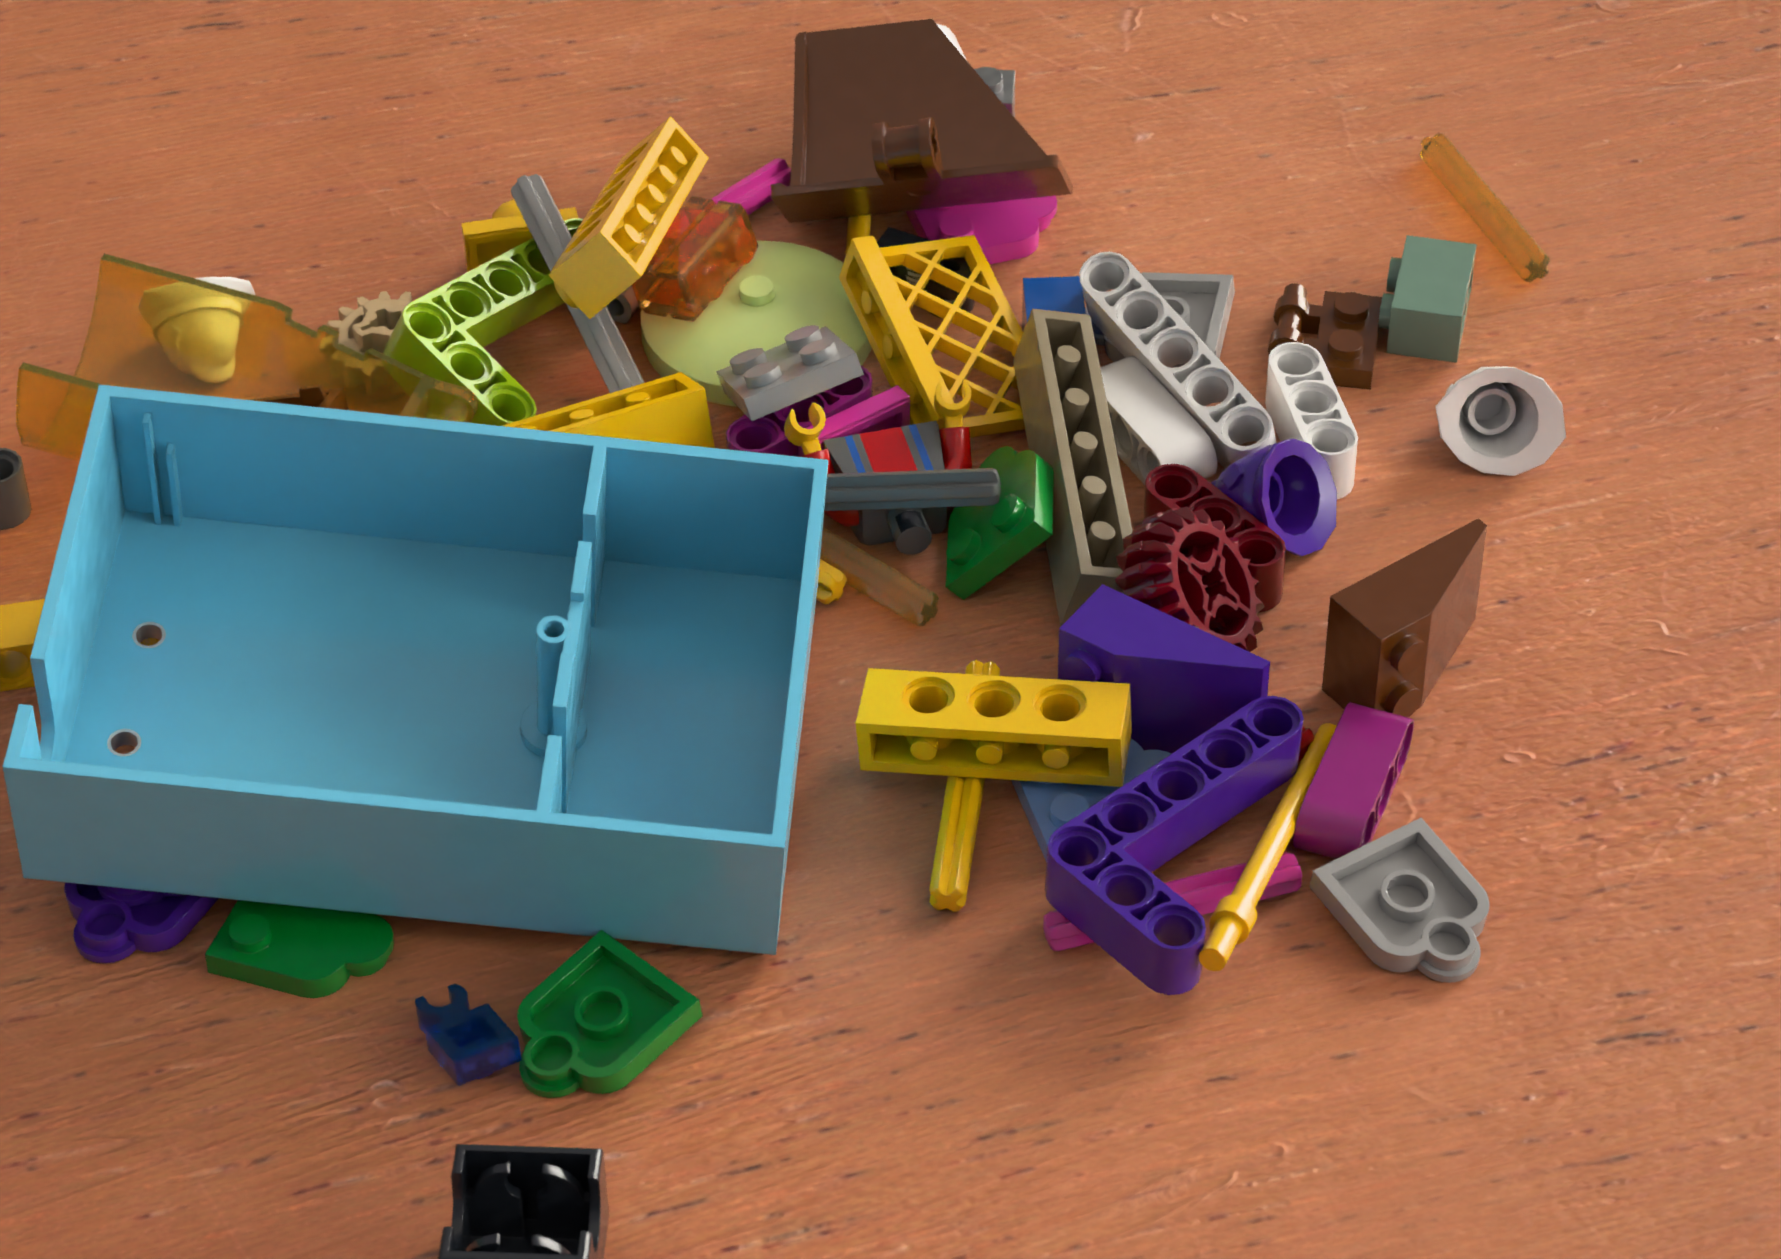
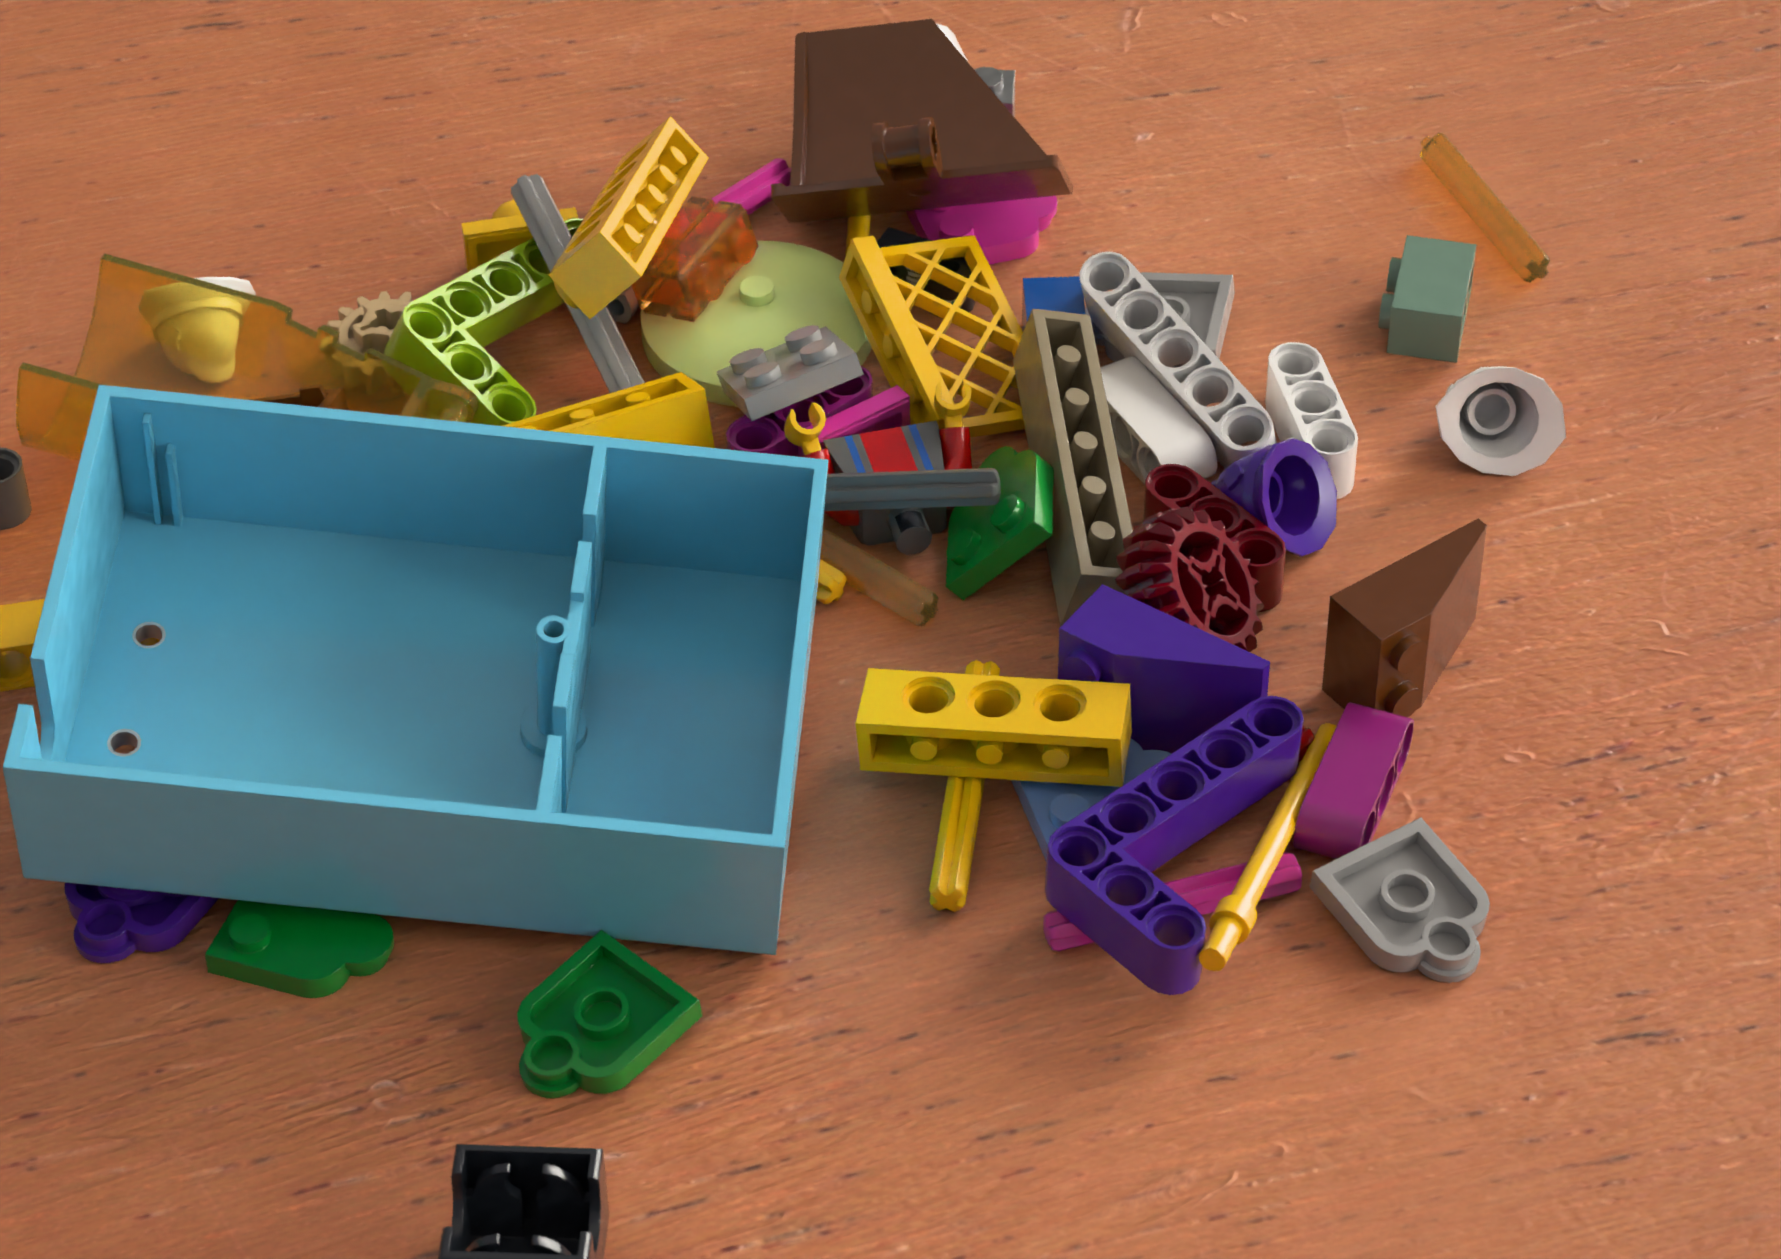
clear blue plate [415,984,522,1086] -> none
reddish brown plate [1268,283,1382,390] -> none

